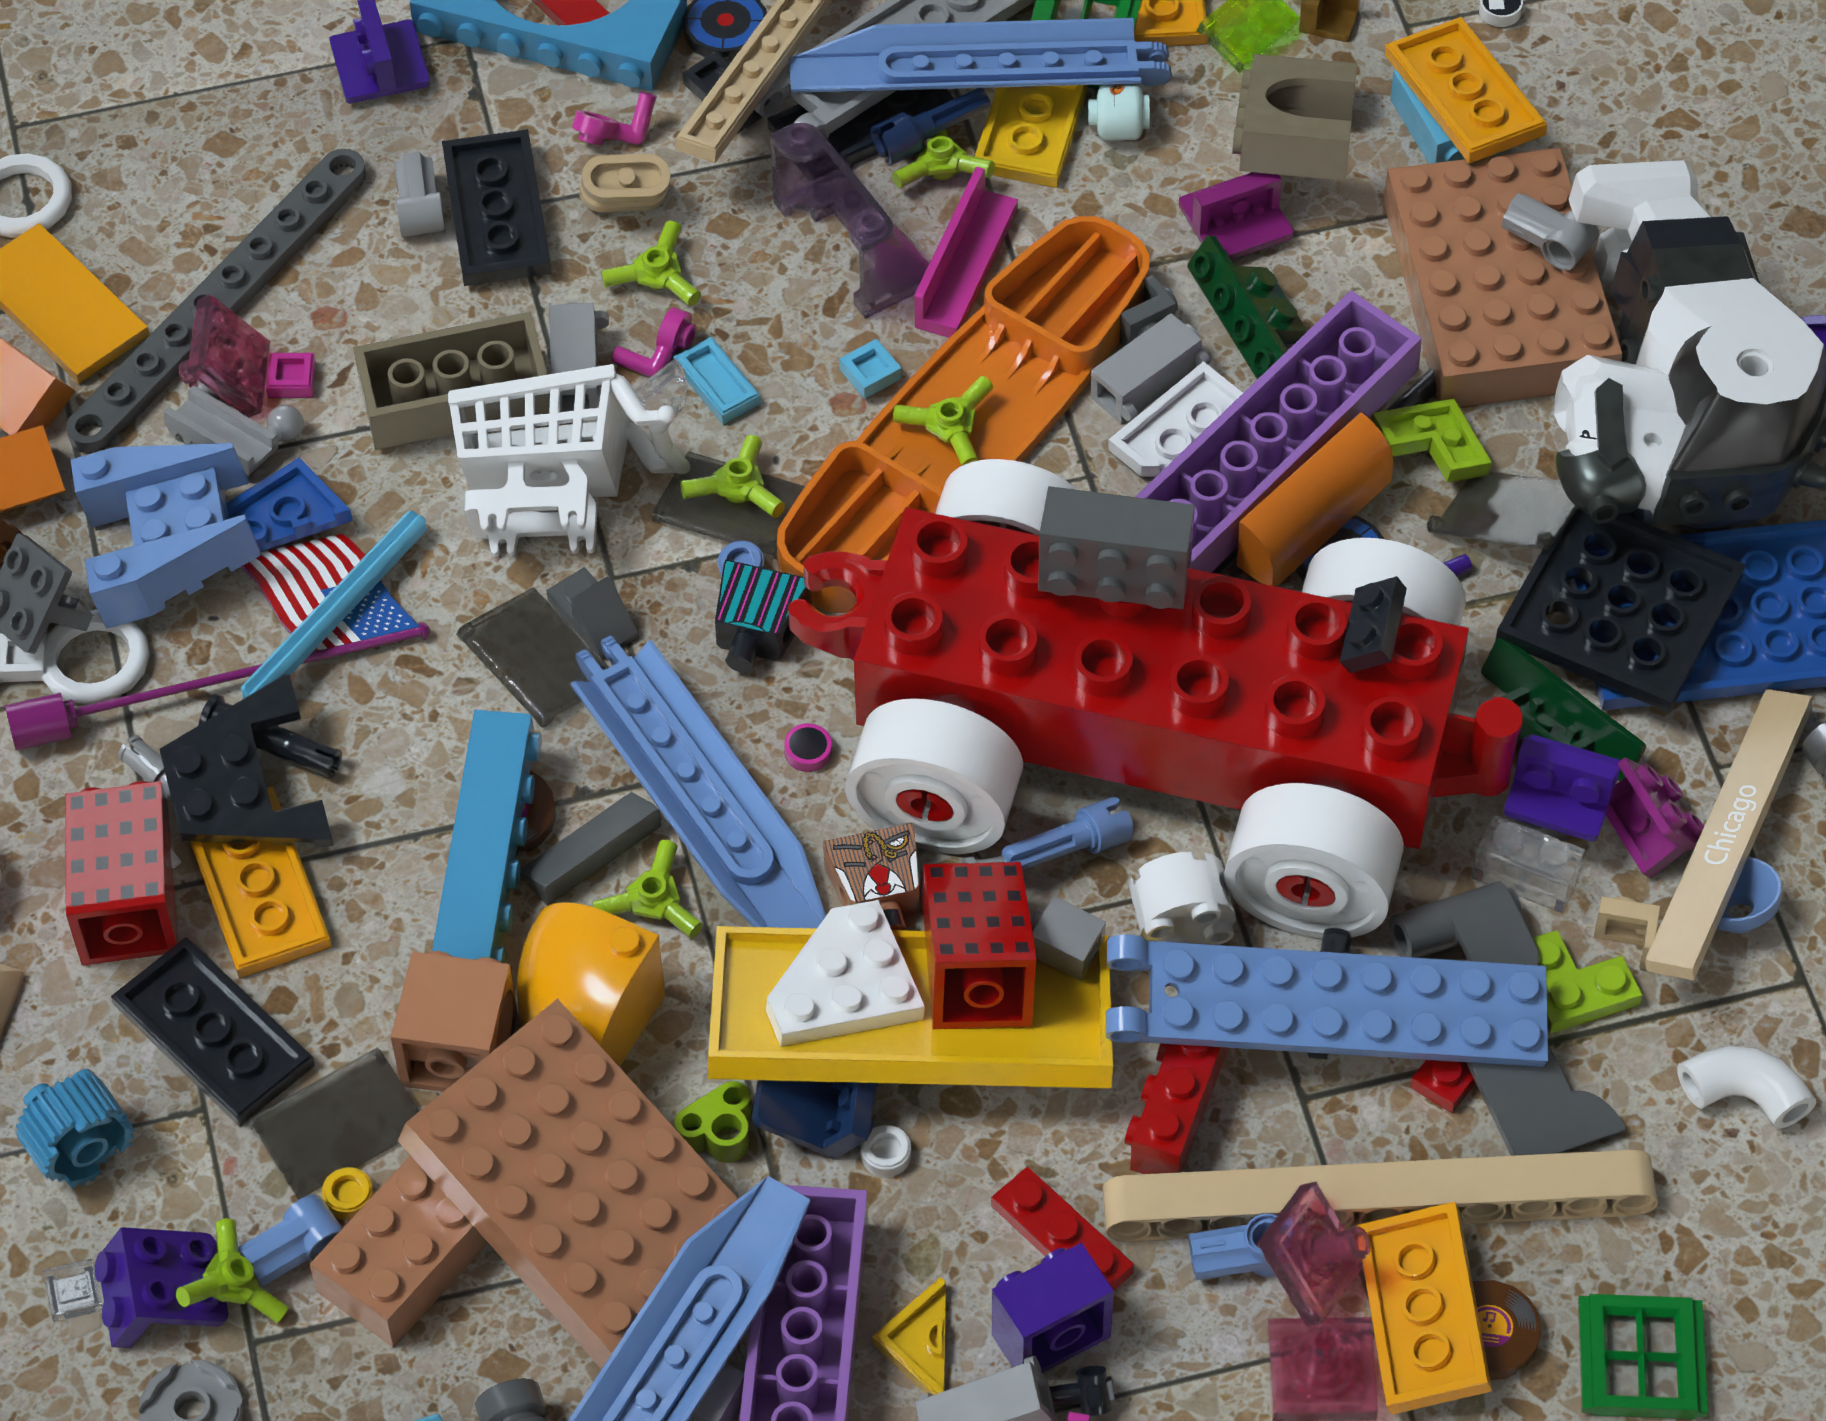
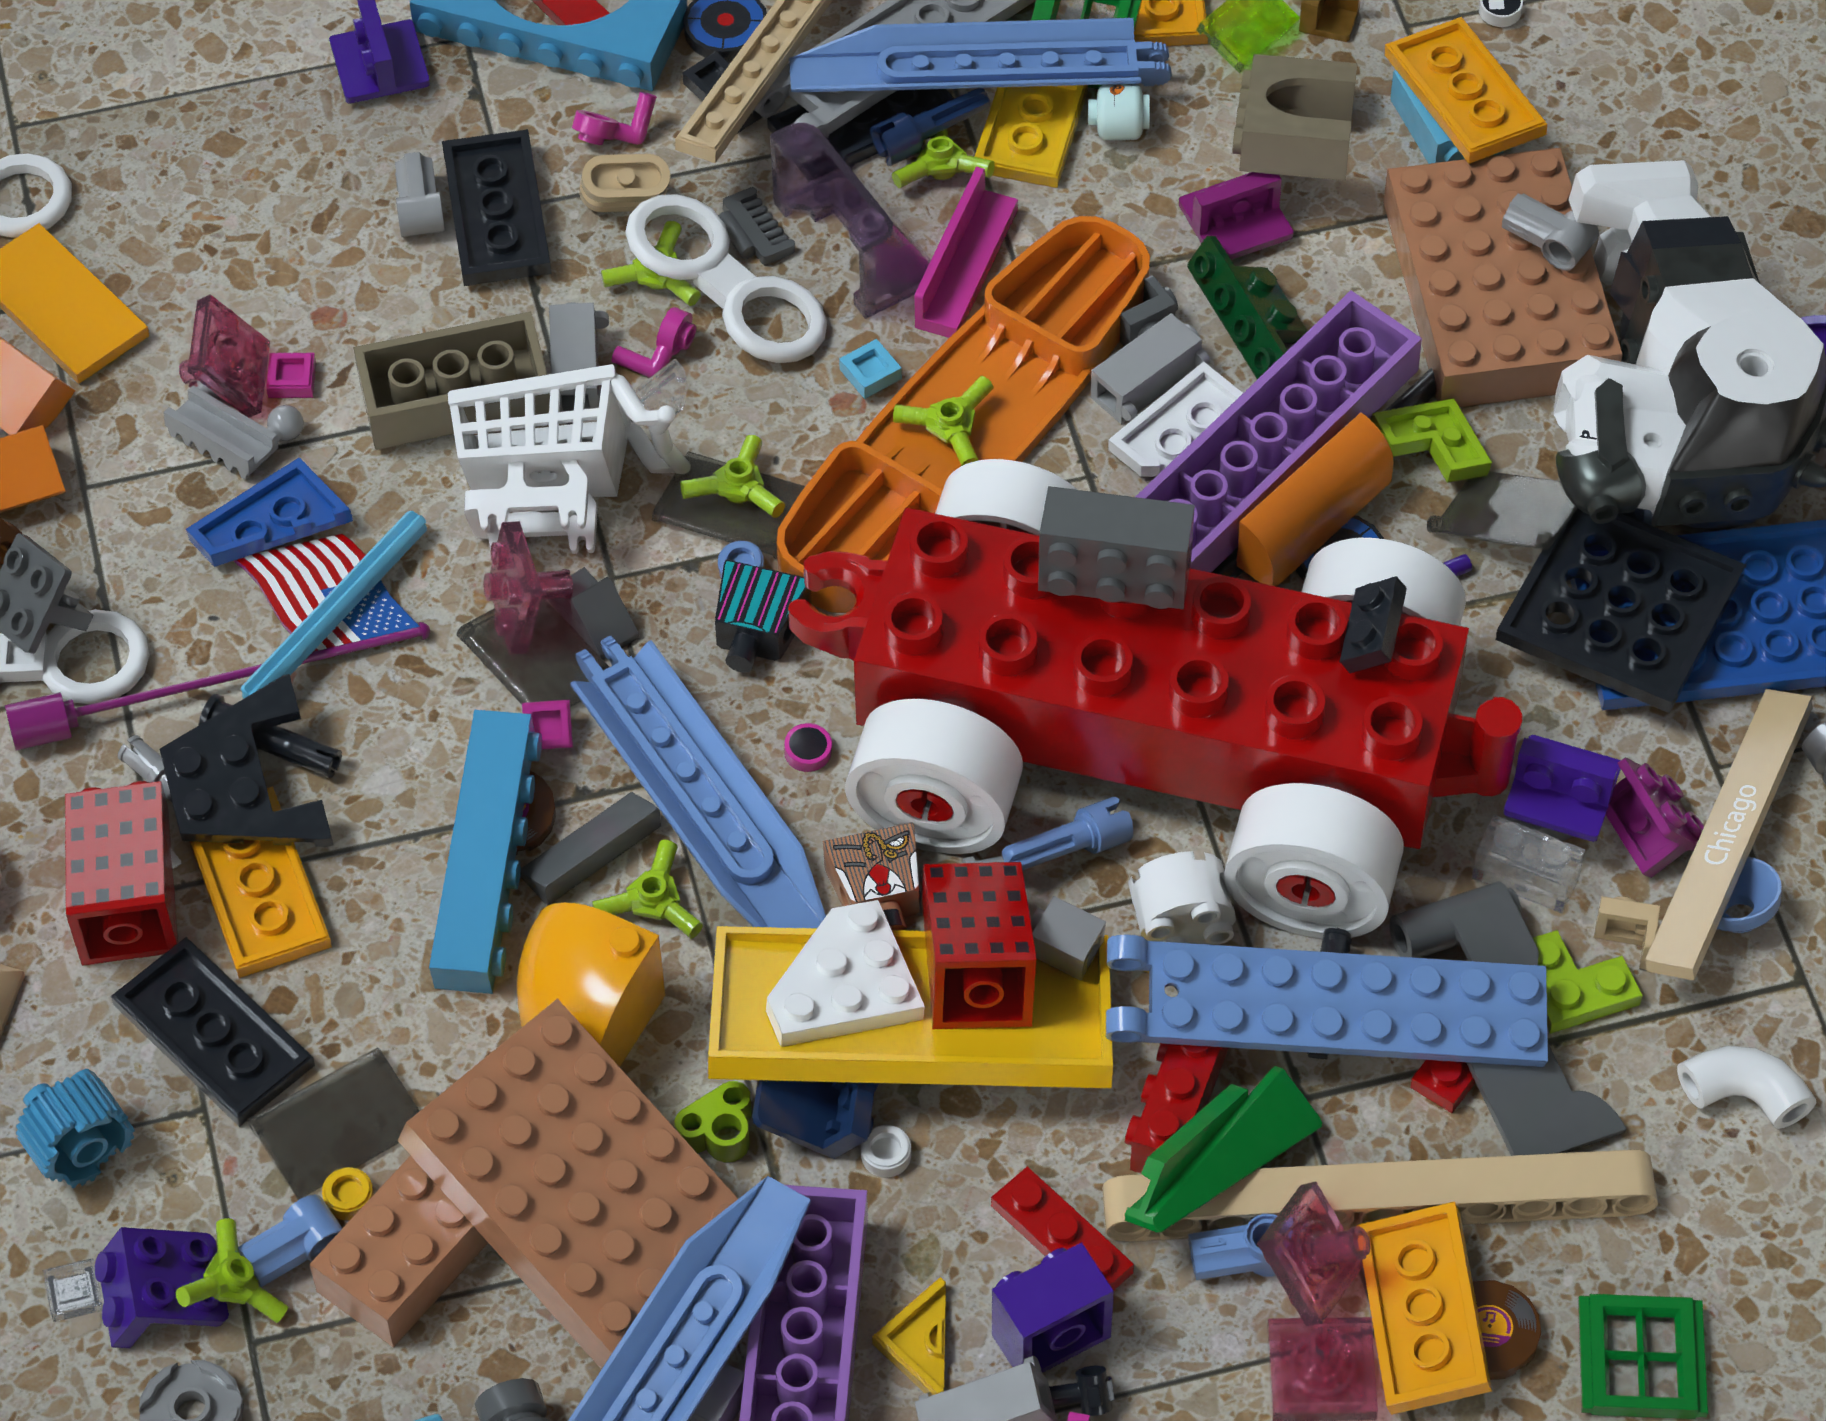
dark grey plate [66,149,366,454] -> none
medium blue wedge [70,443,261,629] -> none
nougat brick [391,951,518,1092] -> none
medium azure tile [674,337,761,425] -> none
dark green bracket [1481,638,1646,781] -> none
none -> clear pink plate [483,521,573,655]
none -> dark pink tile [522,700,573,749]
none -> white bar [625,194,827,363]
none -> dark grey piece [718,187,795,265]
none -> green wedge [1125,1066,1322,1232]

